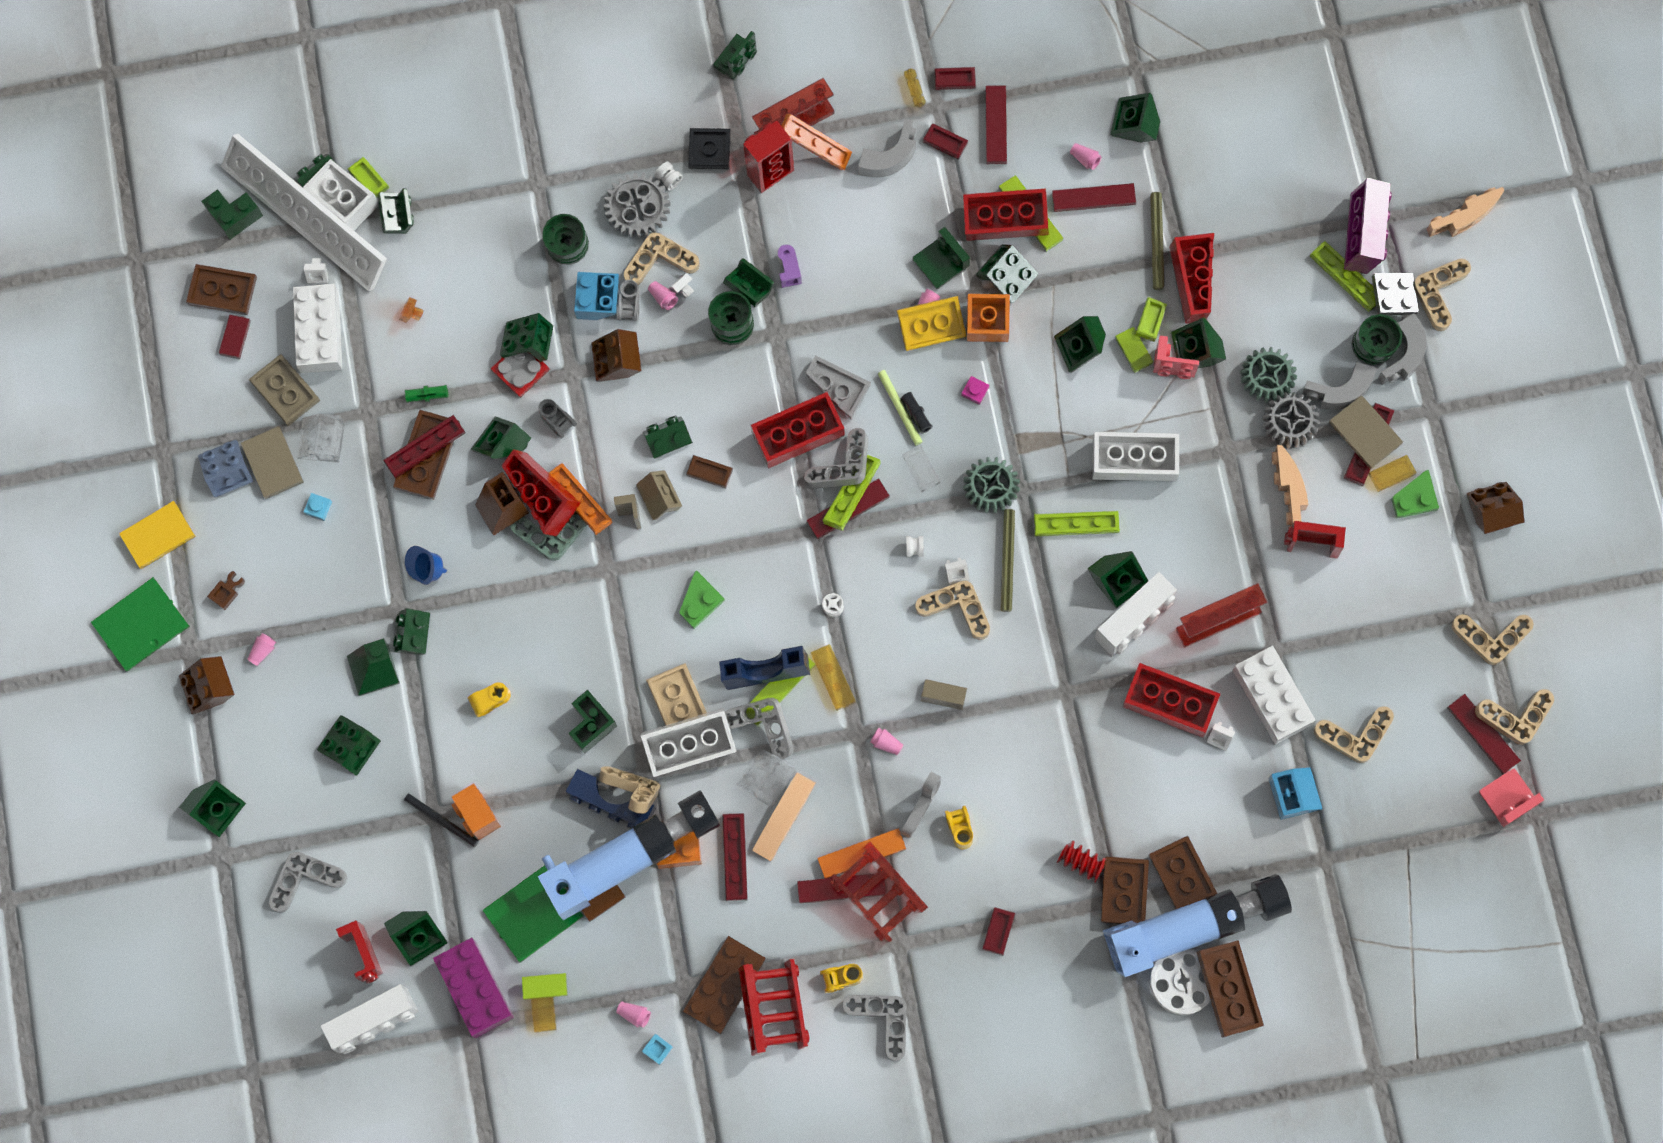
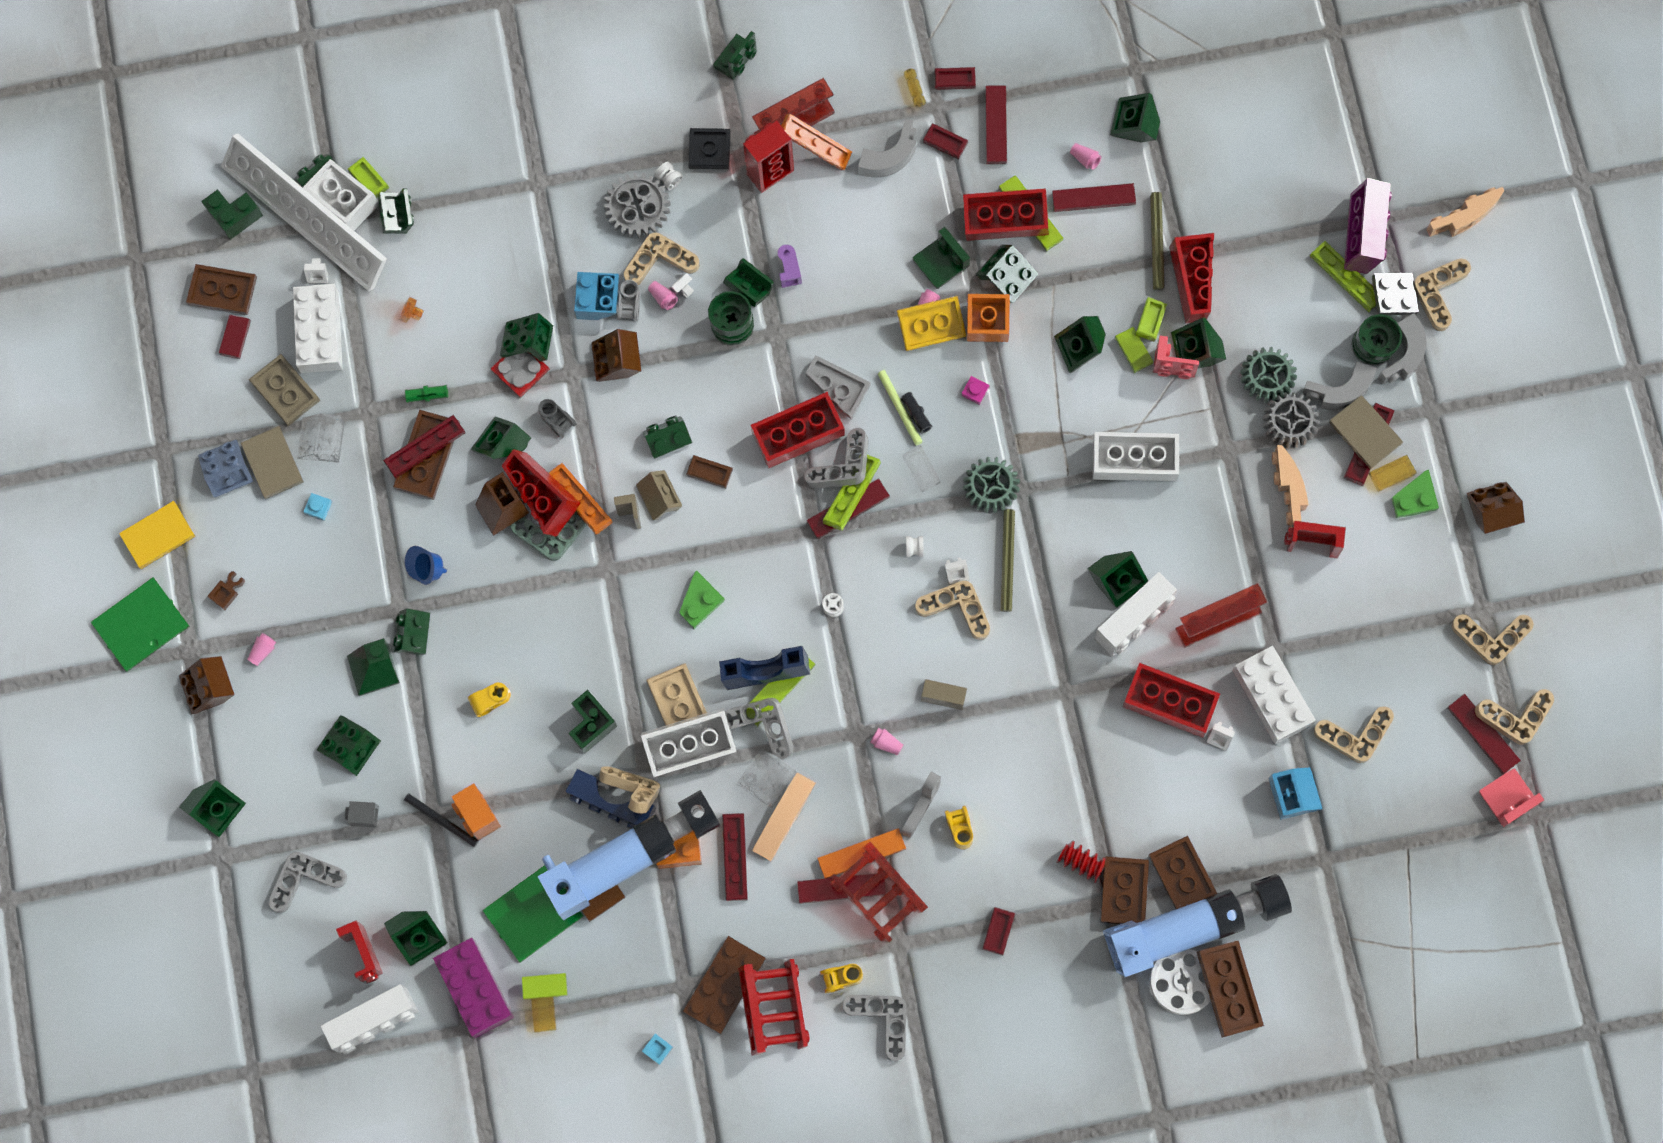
dark green wheel [542,214,589,265] -> none
bright pink cone [616,1001,651,1028] -> none
clear yellow tile [810,644,856,711] -> none
lime tile [1034,511,1120,537] -> none
none -> dark grey brick [345,801,379,827]

